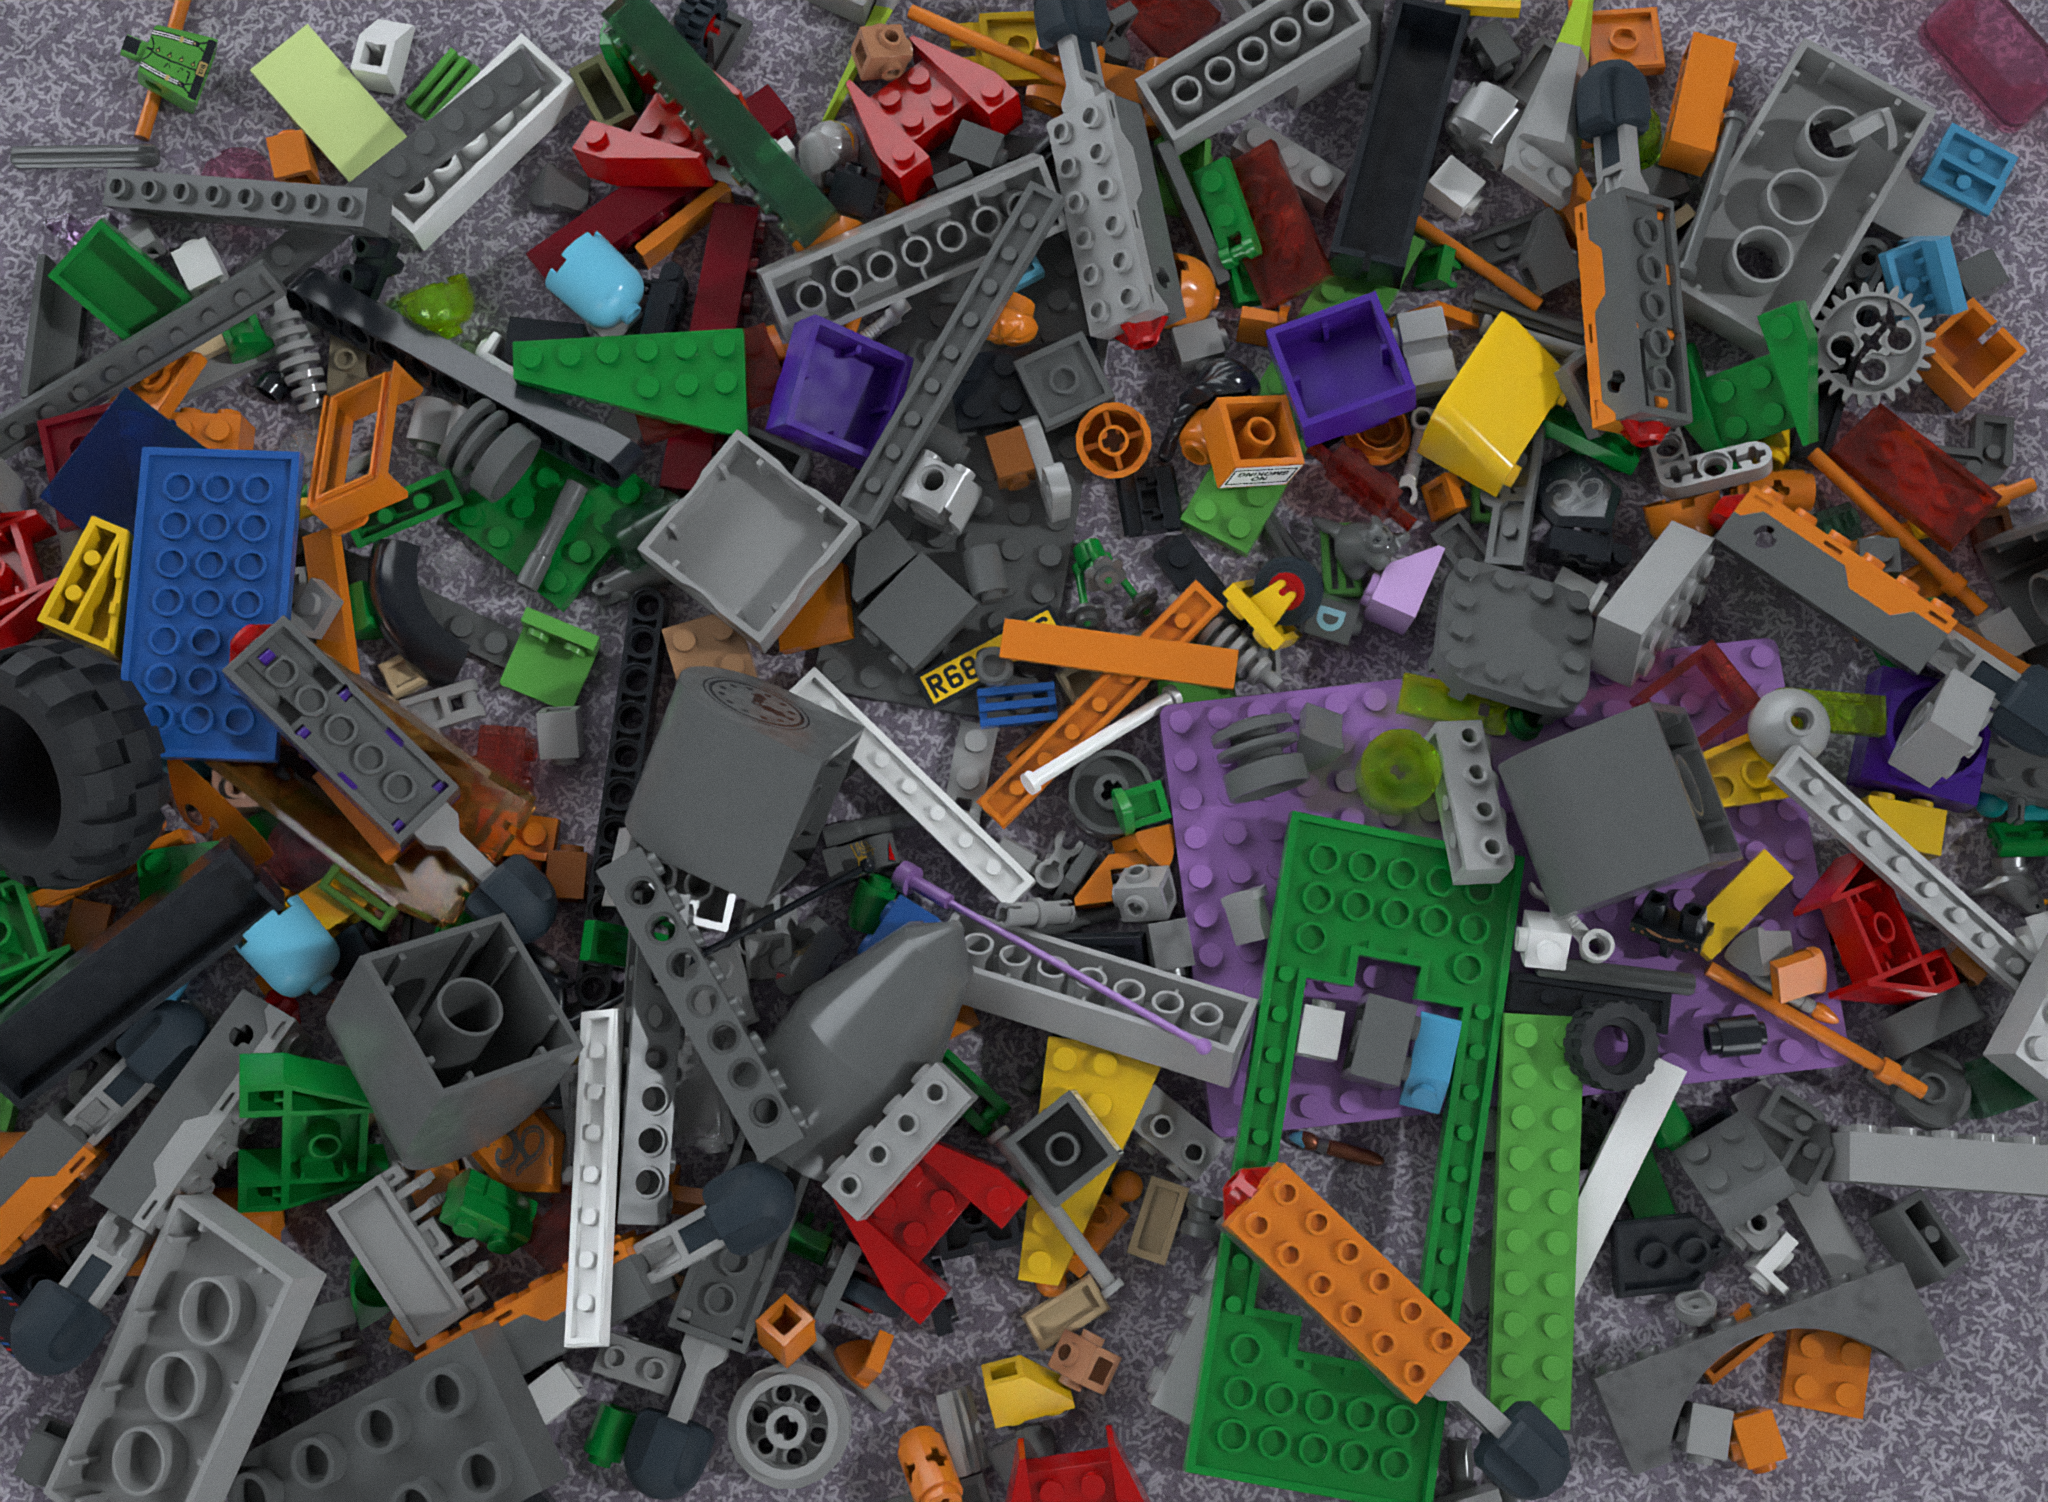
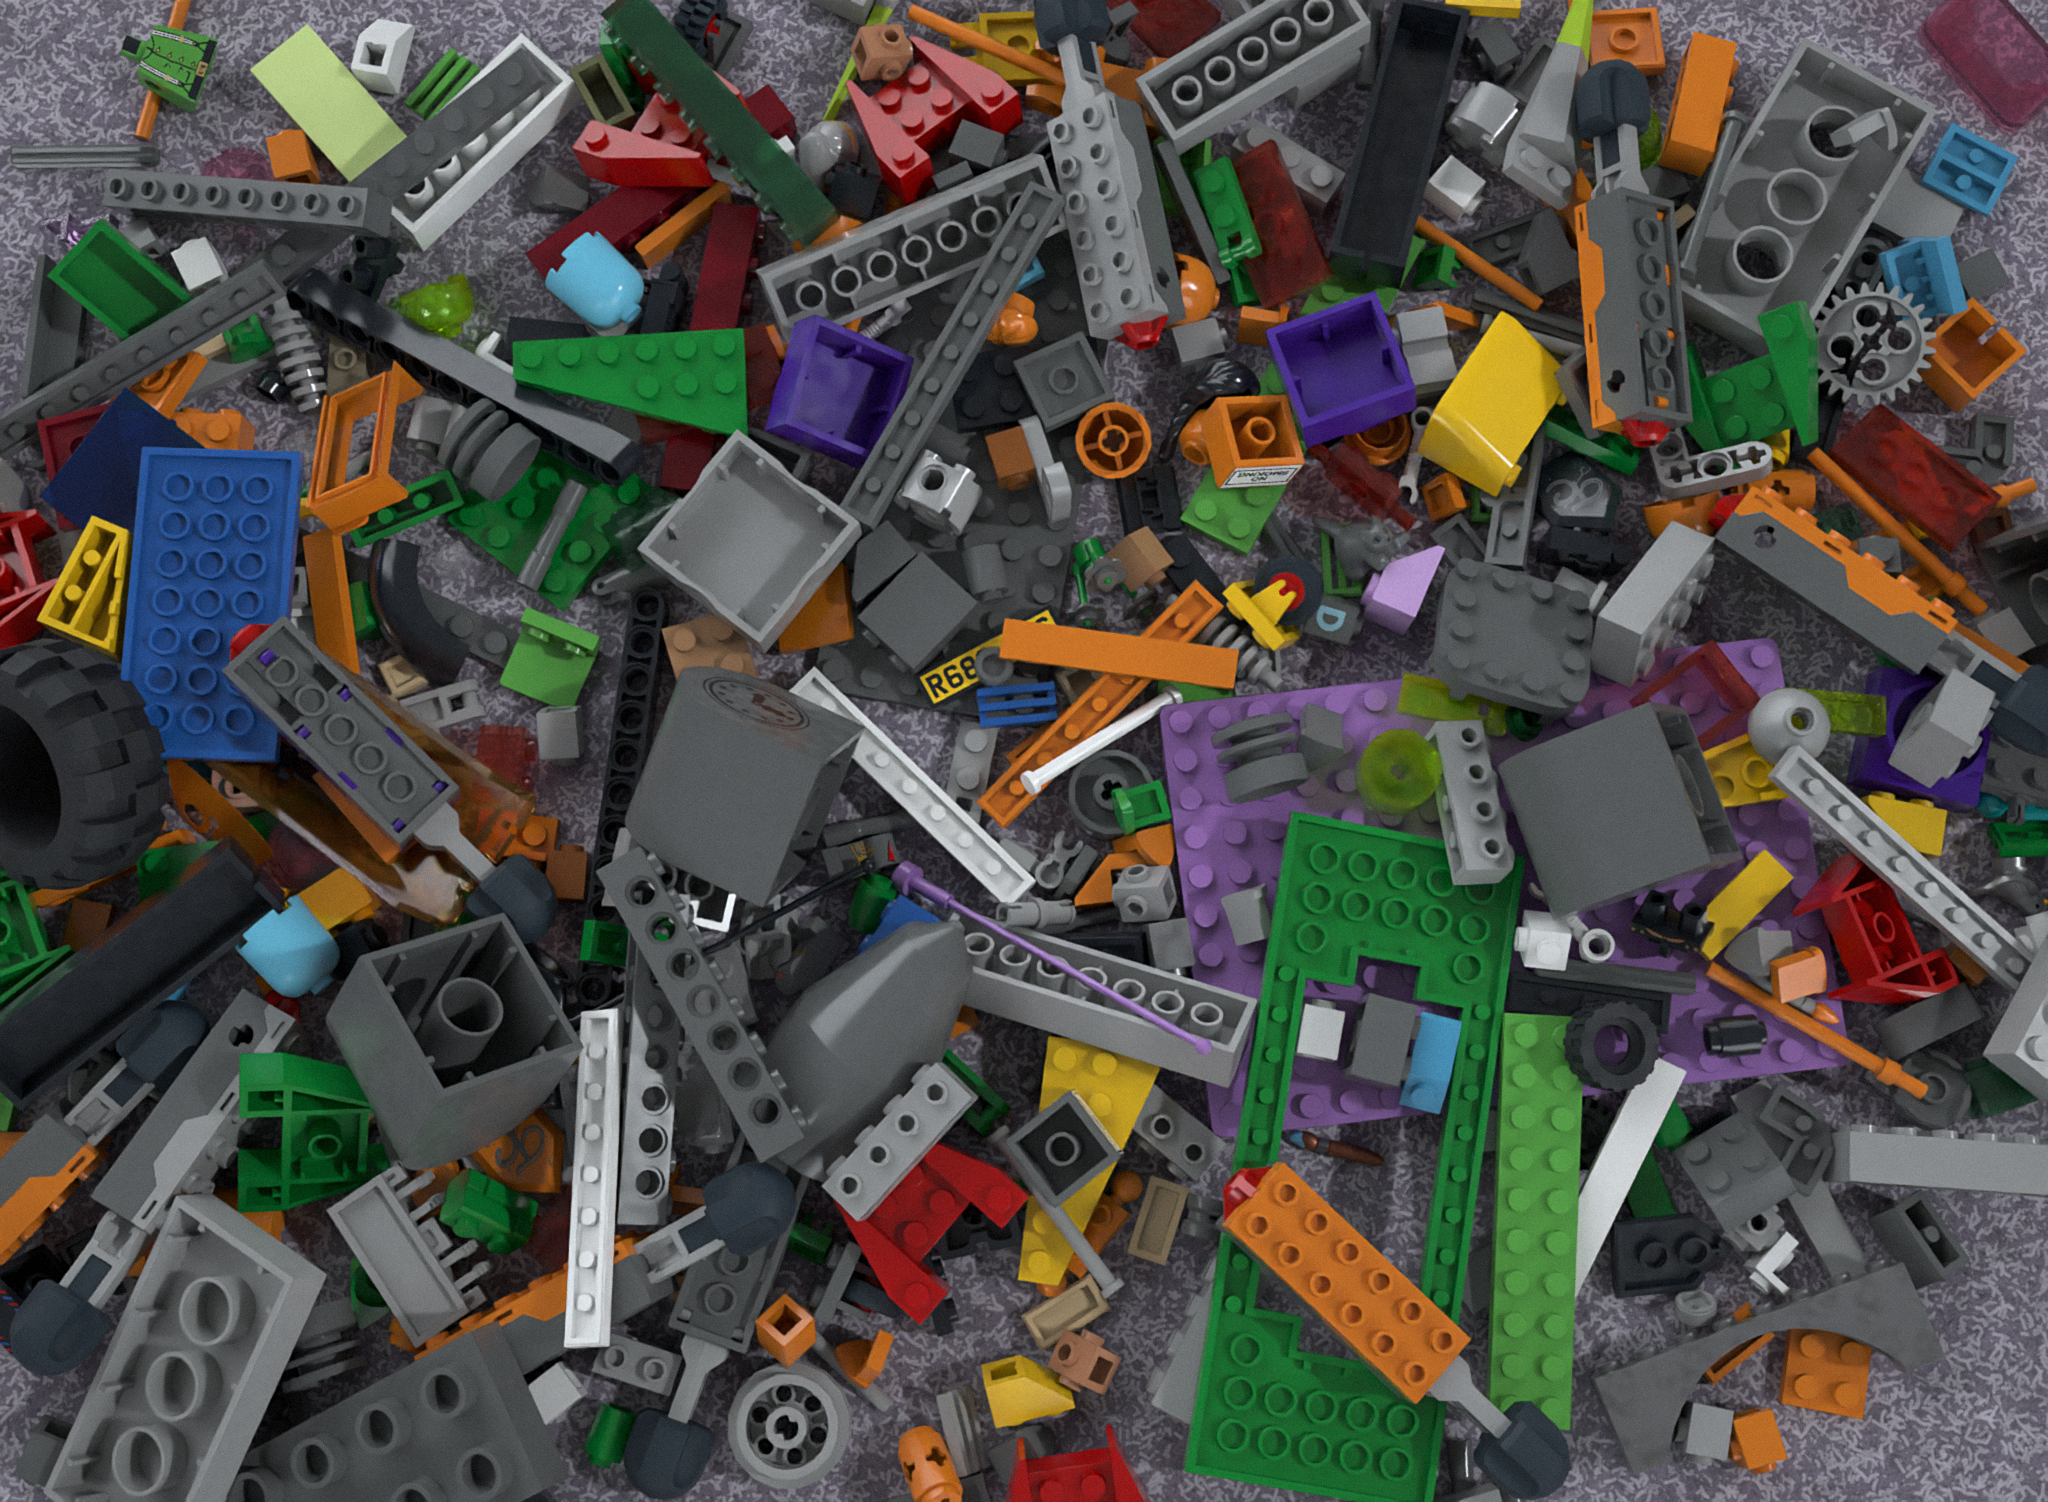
light grey bracket [291,578,344,639] -> none
bright green tile [317,854,408,932] -> none
none -> medium nougat brick [1105,526,1174,593]

